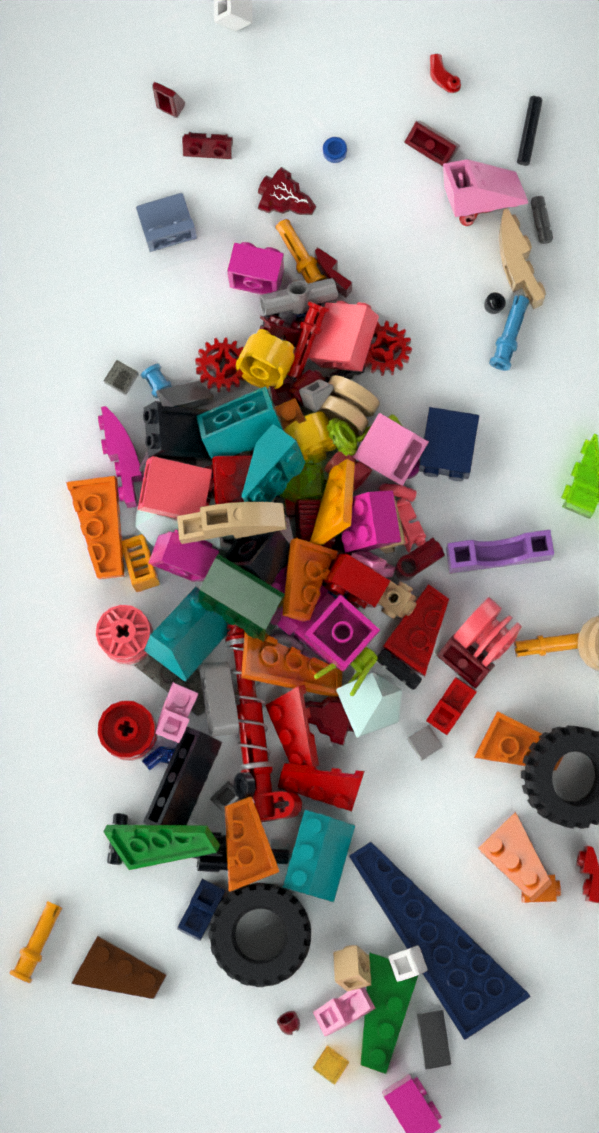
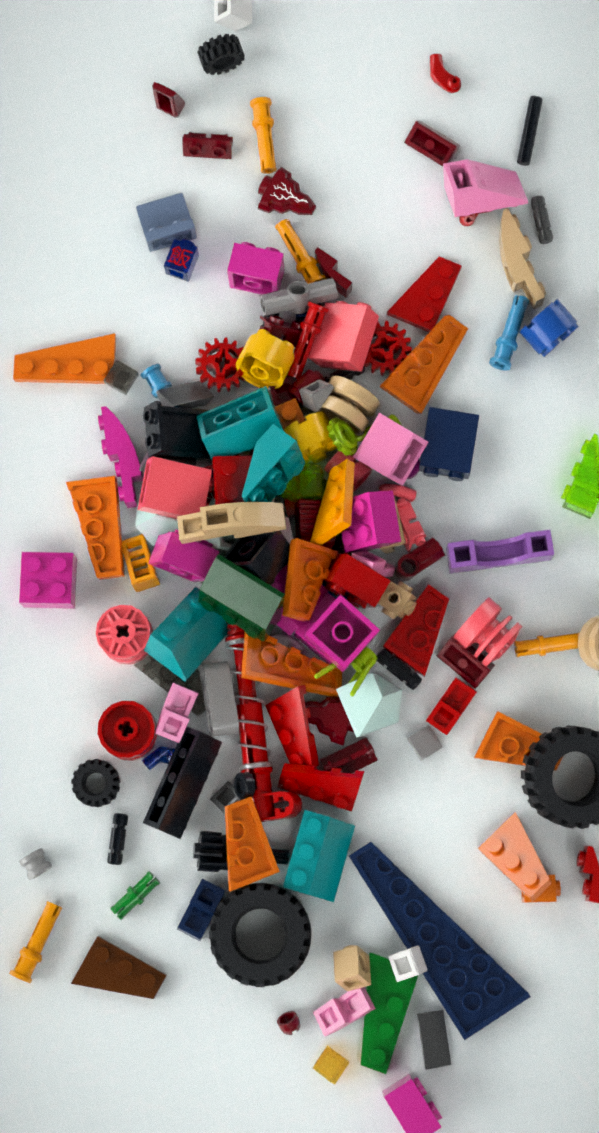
green wing [103,825,220,870] -> none
blue tile [323,137,347,163] -> none
black hinge [484,292,506,314] -> none
none -> orange wing [13,333,116,384]
none -> dark pink brick [19,552,77,609]
none -> light grey wheel [19,848,52,880]
none -> black tyre [71,759,121,807]
none -> green pin [110,871,160,920]
none -> clear blue brick [164,239,199,282]
none -> black tyre [197,34,245,75]
none -> light orange pin [250,97,277,174]
none -> dark red hinge [320,737,378,774]
none -> orange wing [379,315,468,414]
none -> red wing [387,256,462,332]
none -> blue brick [519,299,579,357]

